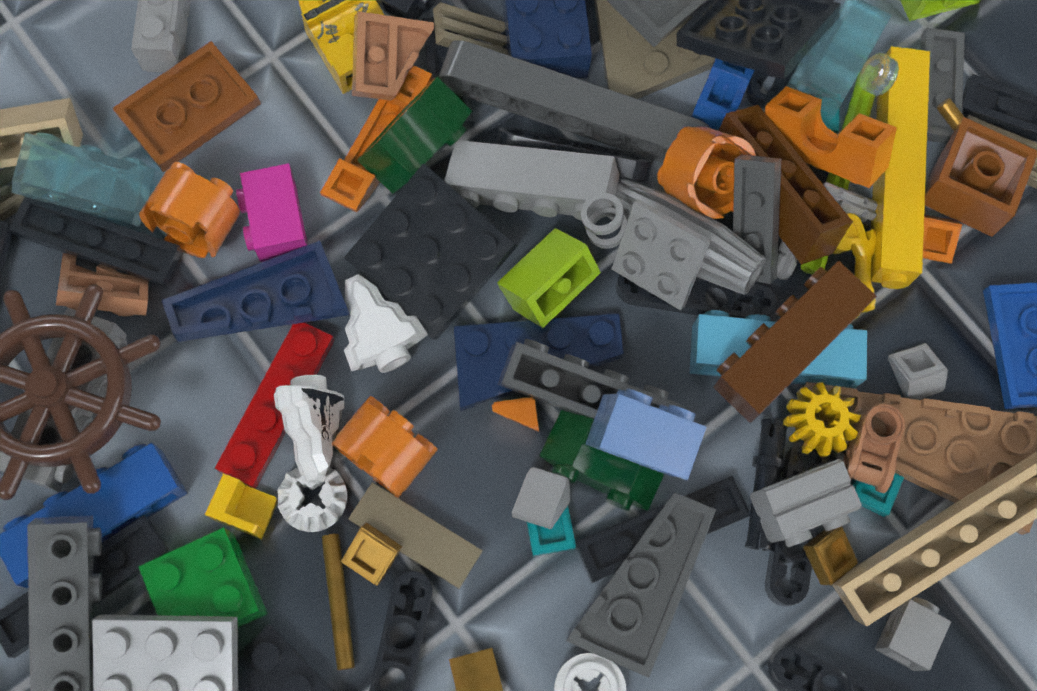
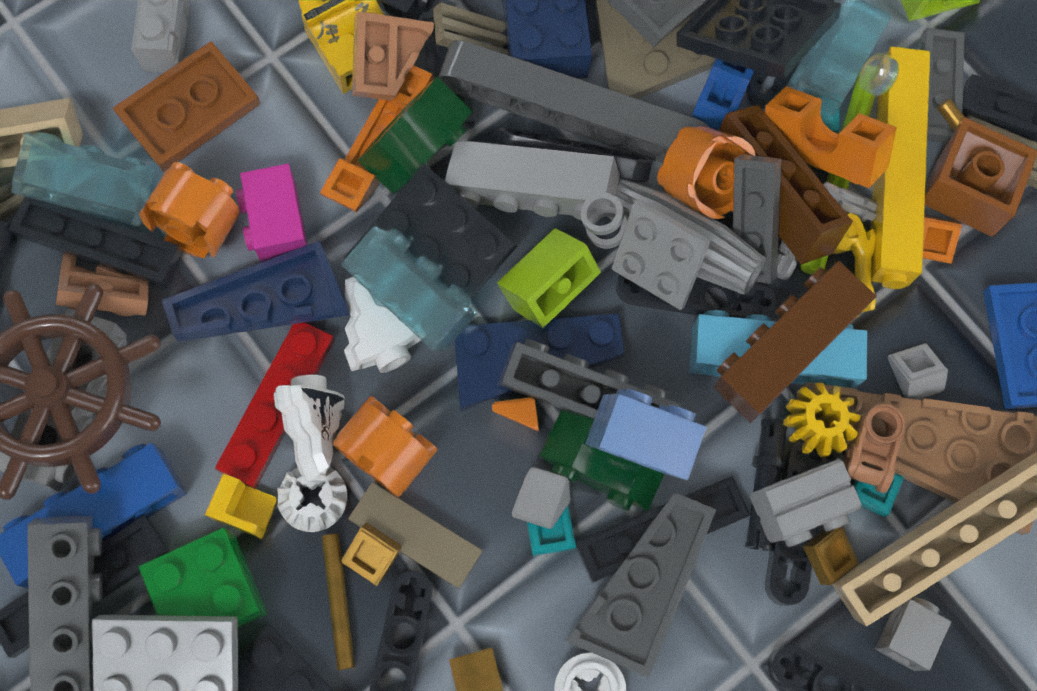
none -> clear light blue brick [341,226,477,352]

